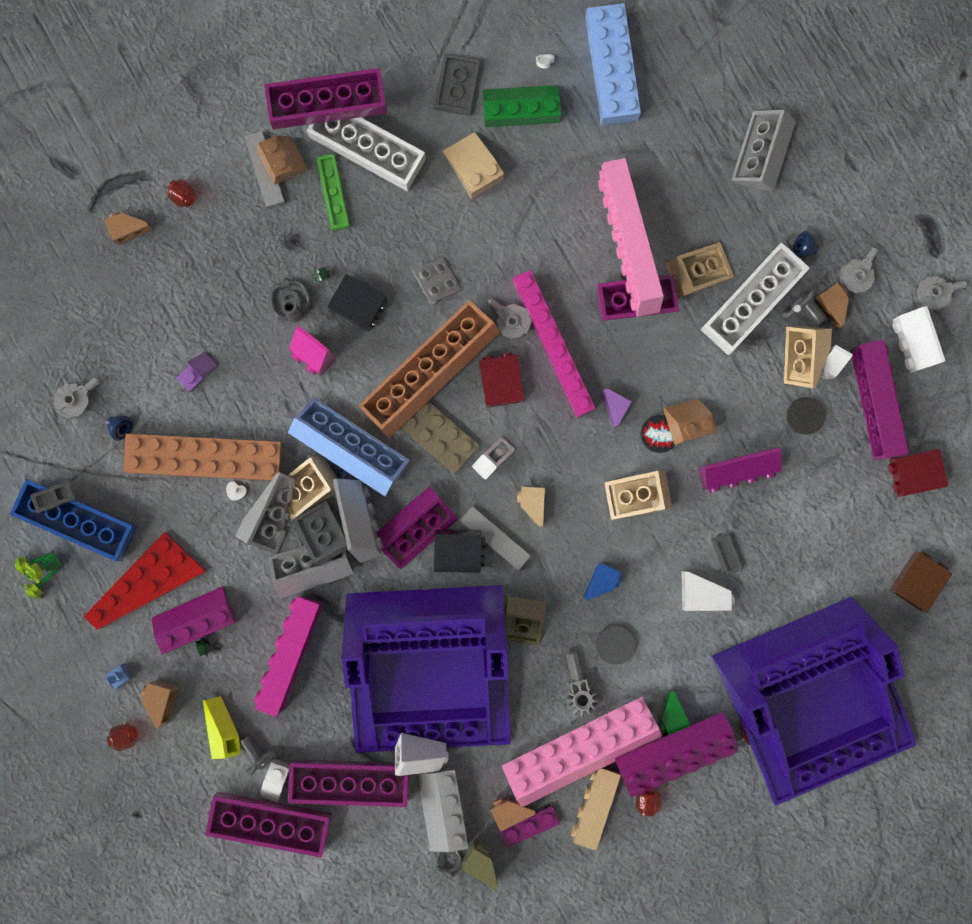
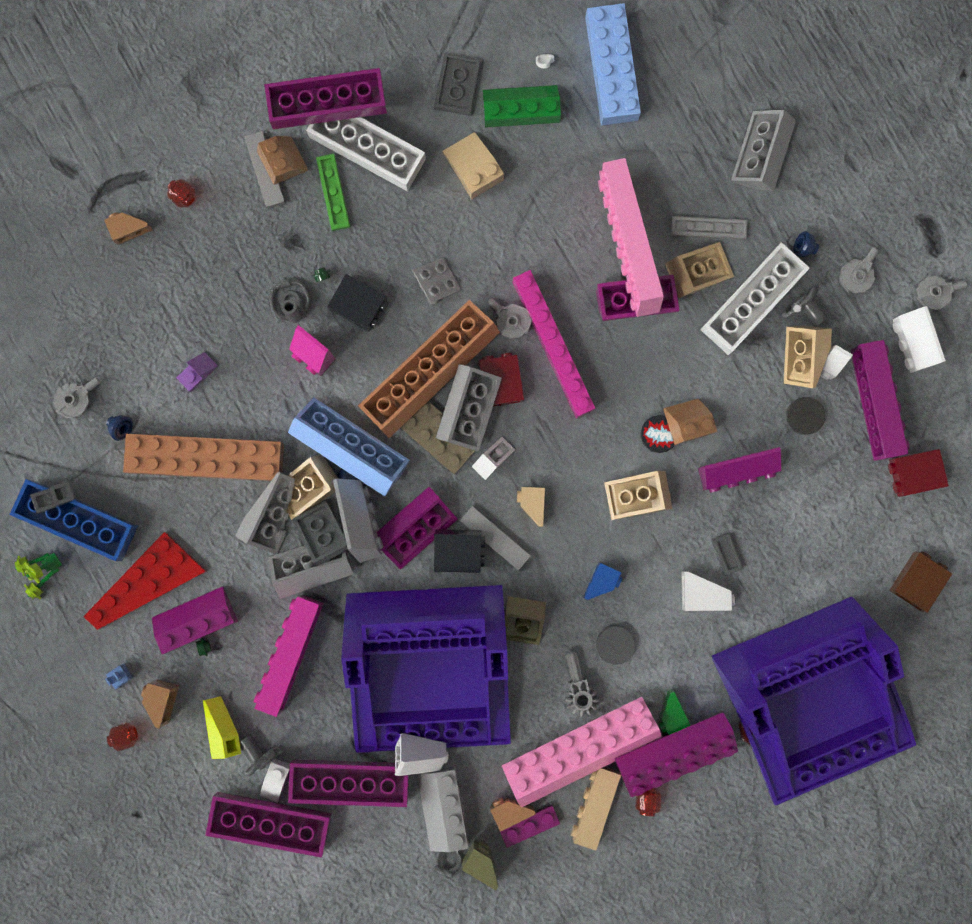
white piece [226,481,247,501] -> none
medium lavender slope [602,388,632,428] -> none
medium nougat slope [815,283,849,329] -> none
none -> light grey slope [436,364,502,452]
none -> light grey tile [670,216,747,240]

